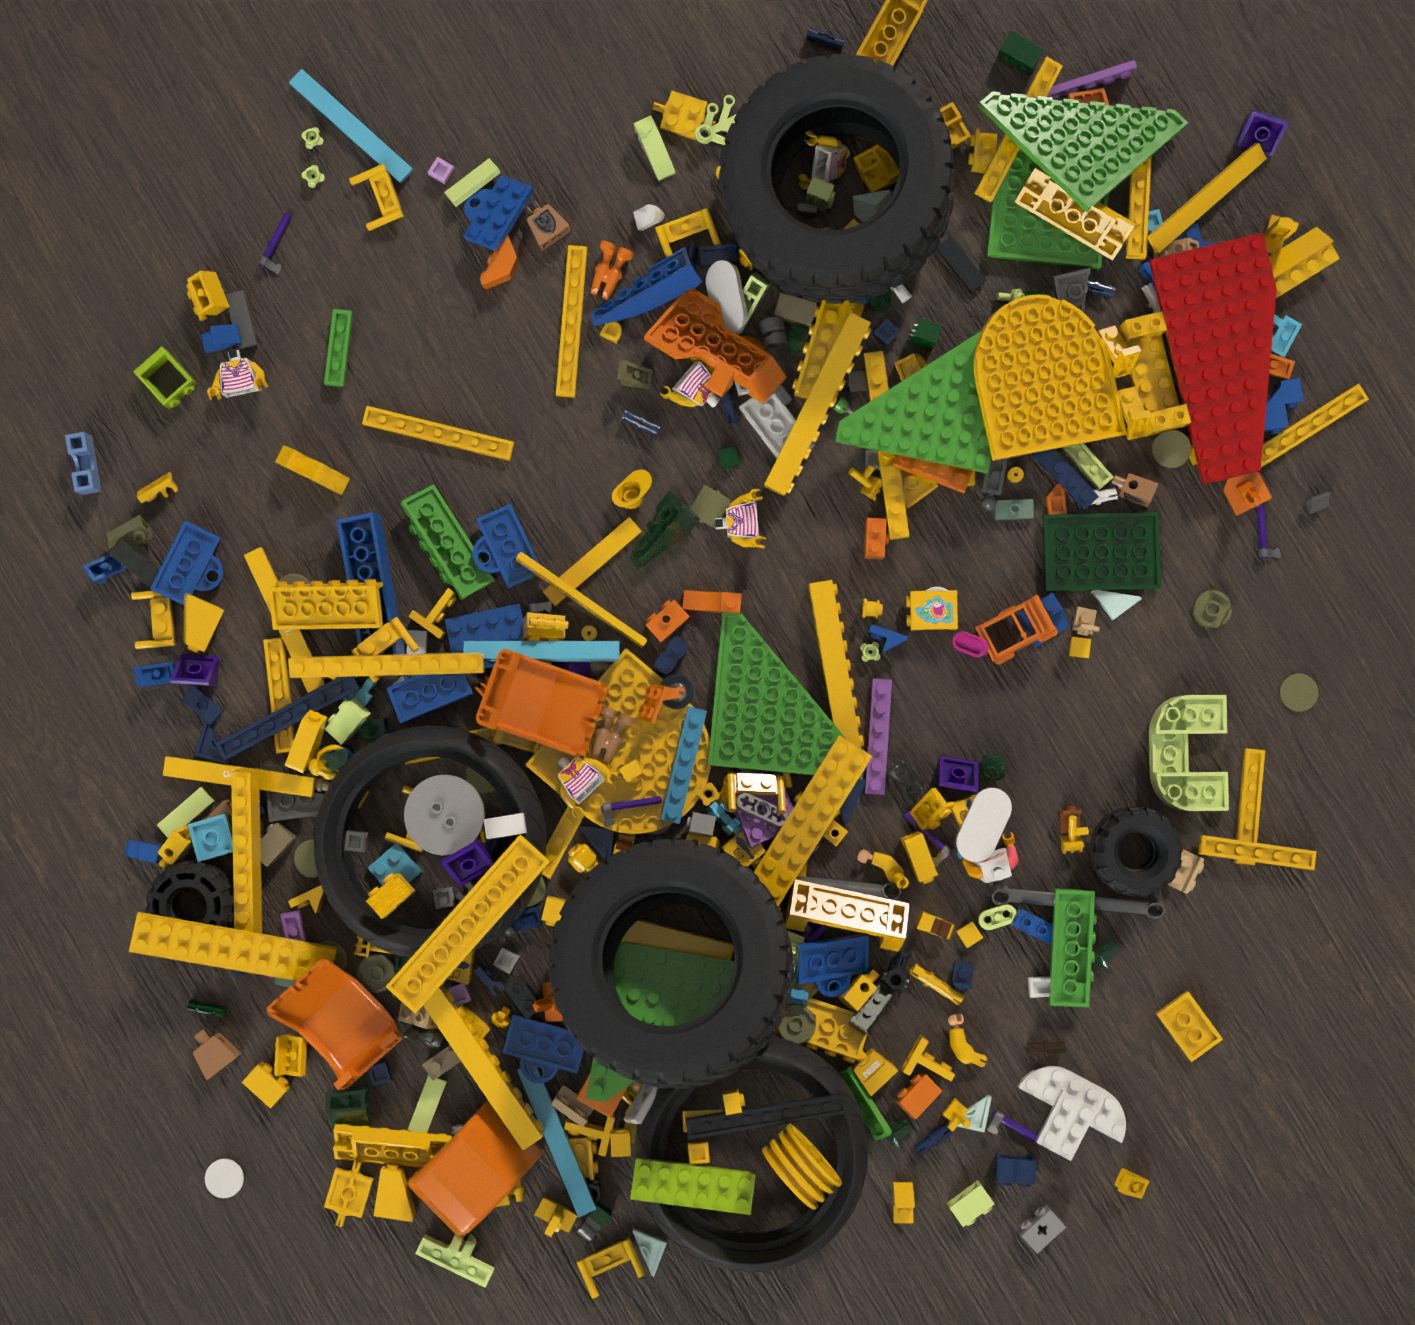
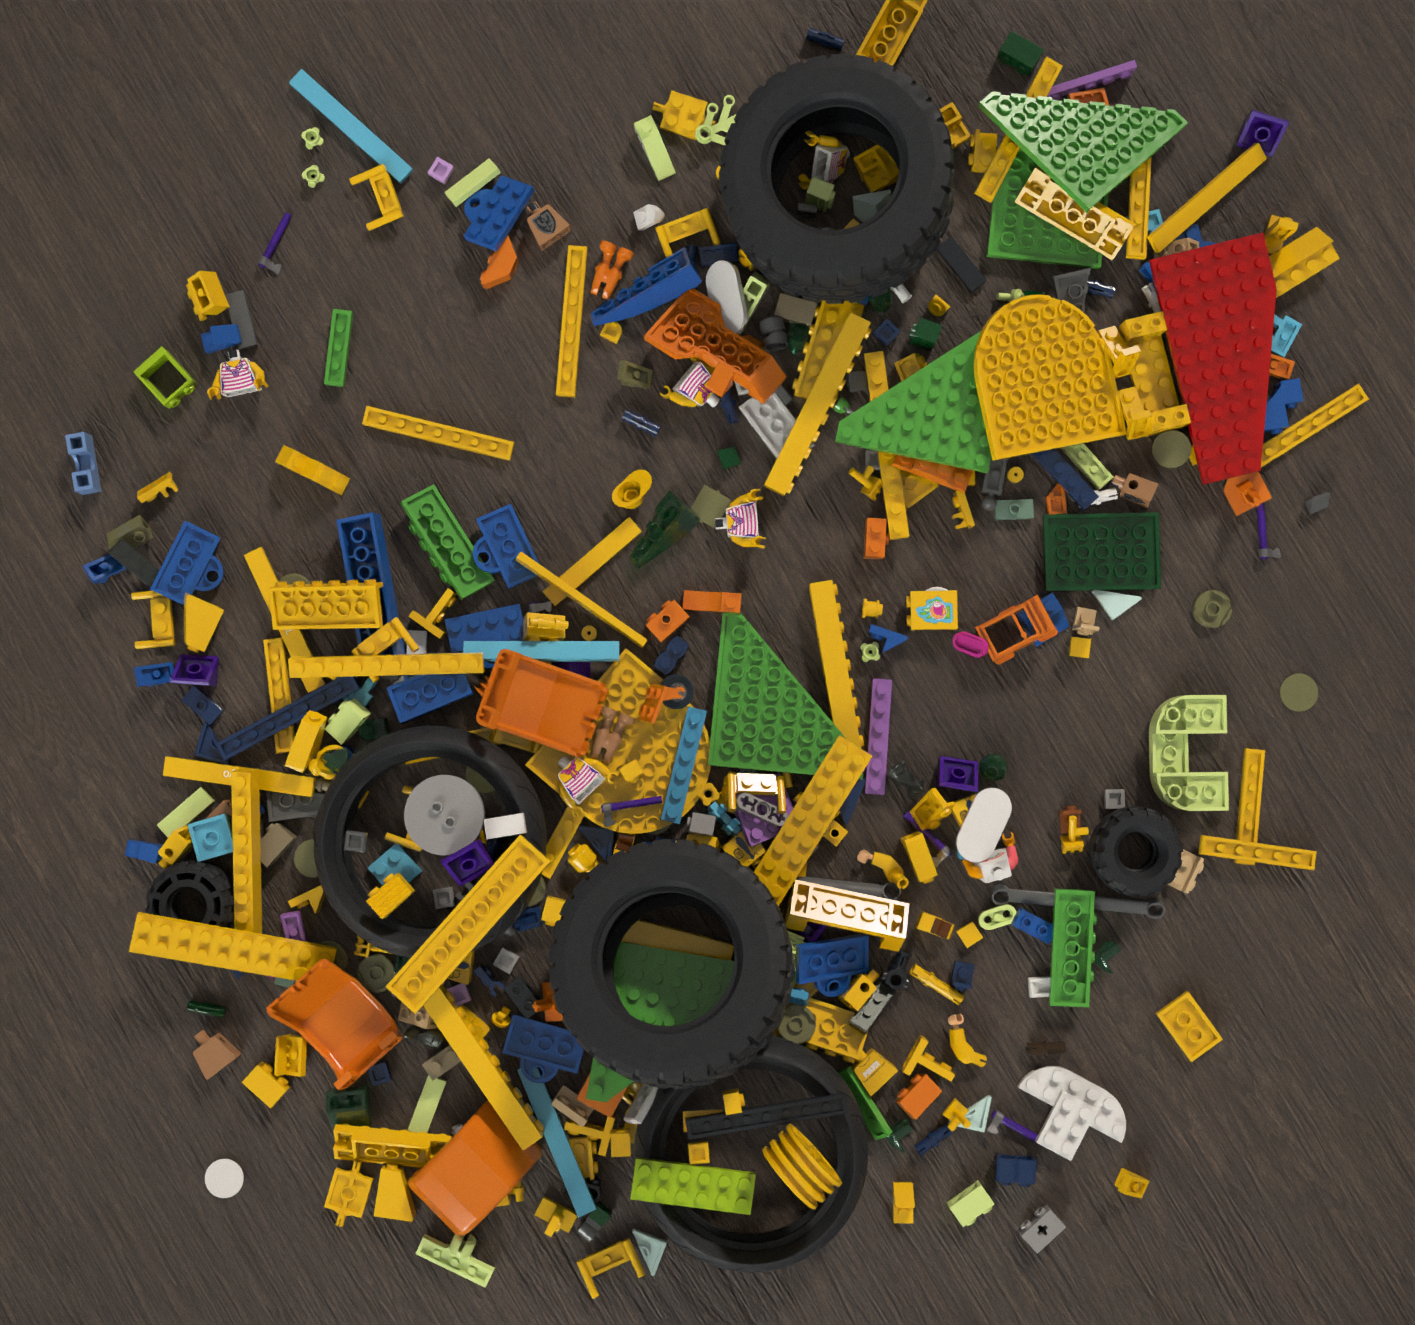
none -> yellow plate [928,295,951,316]
none -> yellow plate [952,491,975,529]
none -> light grey tile [1104,789,1125,809]

